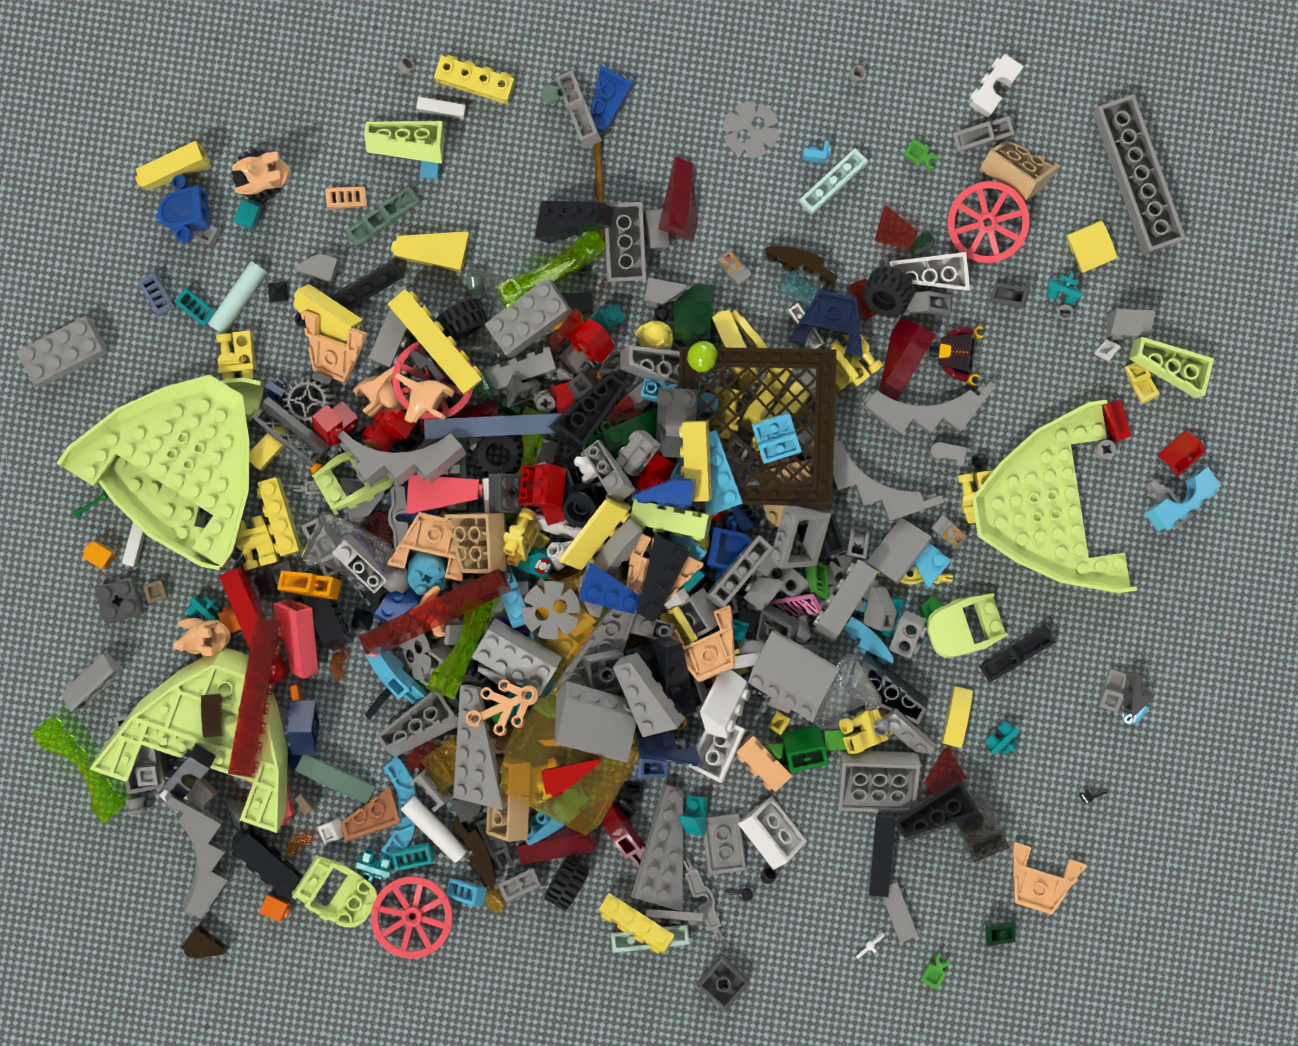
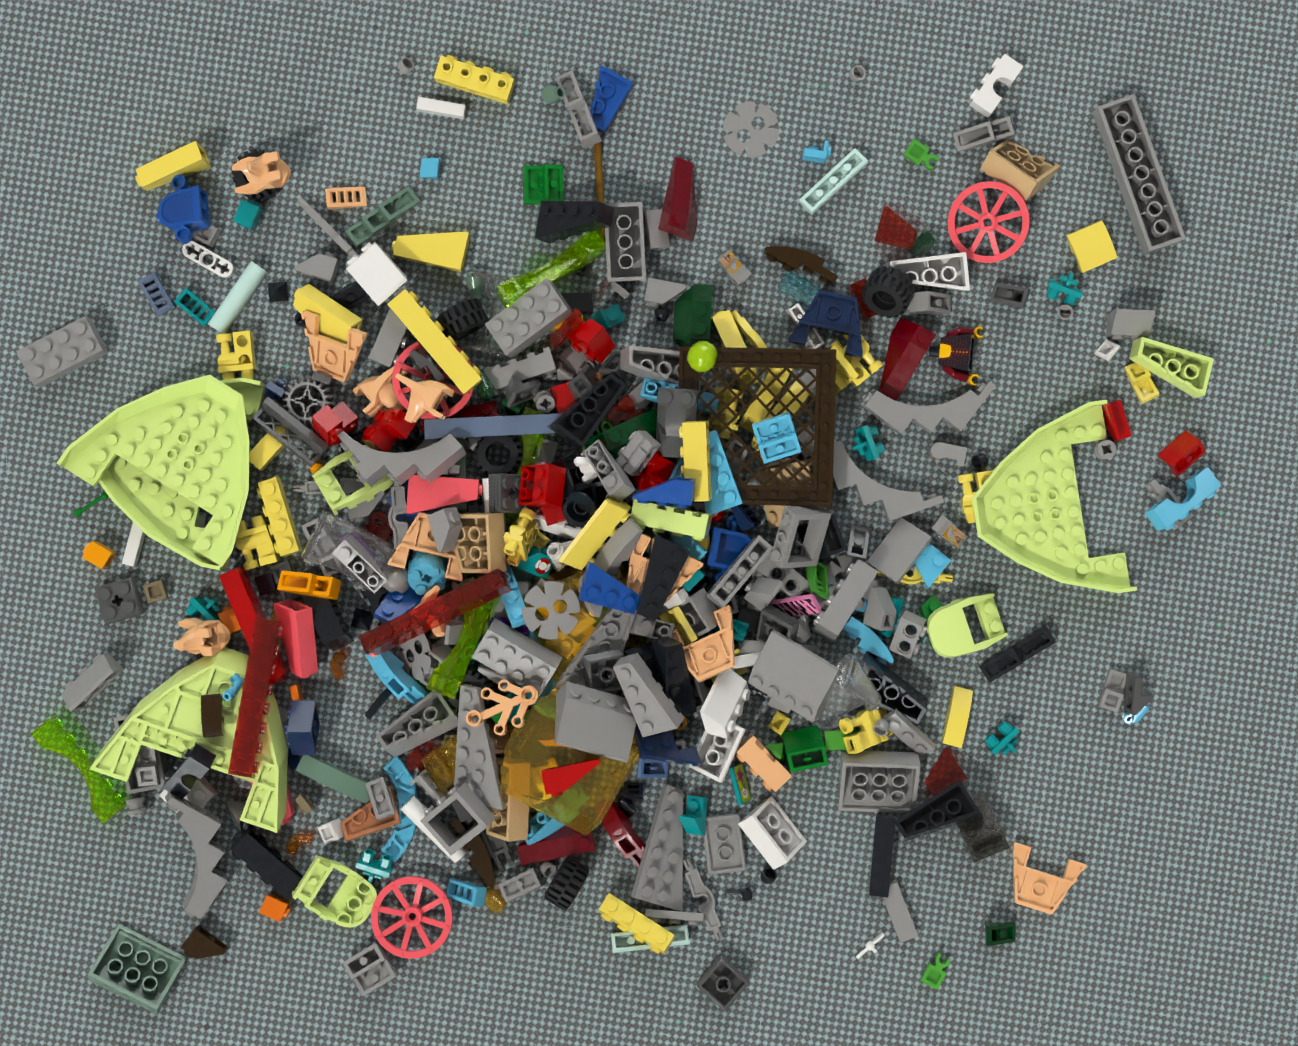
yellowish green wedge [364,121,445,164] -> none
teal slope [391,841,435,871] -> none
light yellow helmet [635,320,673,350] -> none
black hand [1079,789,1107,803] -> none
none -> sand green slope [88,923,187,1015]
none -> white beam [182,241,235,278]
none -> medium azure arm [222,673,243,701]
none -> light grey piece [296,197,359,257]
none -> light grey brick [343,943,397,997]
none -> white slope [346,241,407,306]
none -> light grey plate [365,777,397,821]
none -> light grey window [420,783,496,855]
none -> light grey slope [427,507,462,553]
none -> green slope [522,164,564,205]
none -> light grey hinge [539,861,556,878]
none -> flat silver tile [611,282,633,299]
none -> slope [729,763,751,806]
none -> teal hips [851,425,885,462]

